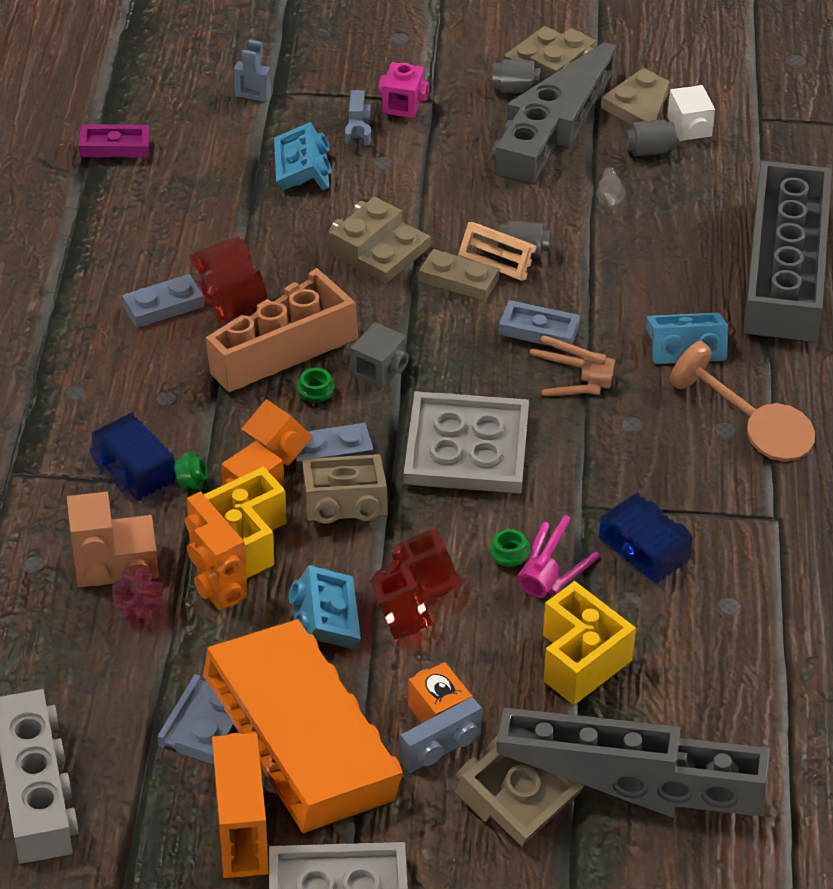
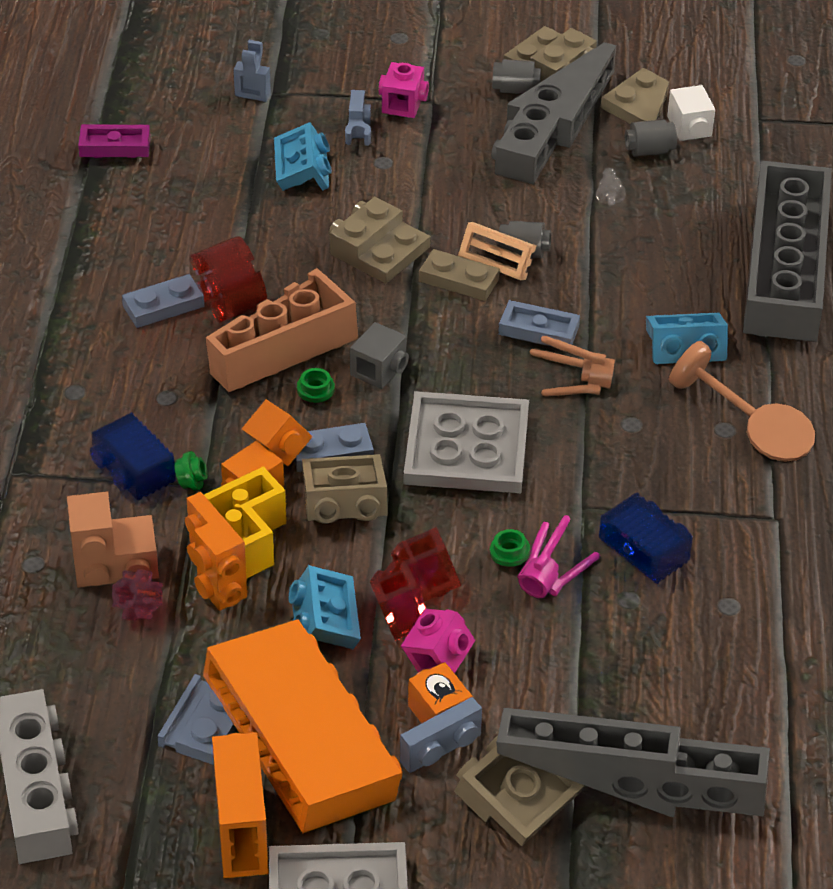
yellow brick [543,581,636,705] -> none
none -> dark pink brick [401,609,476,674]

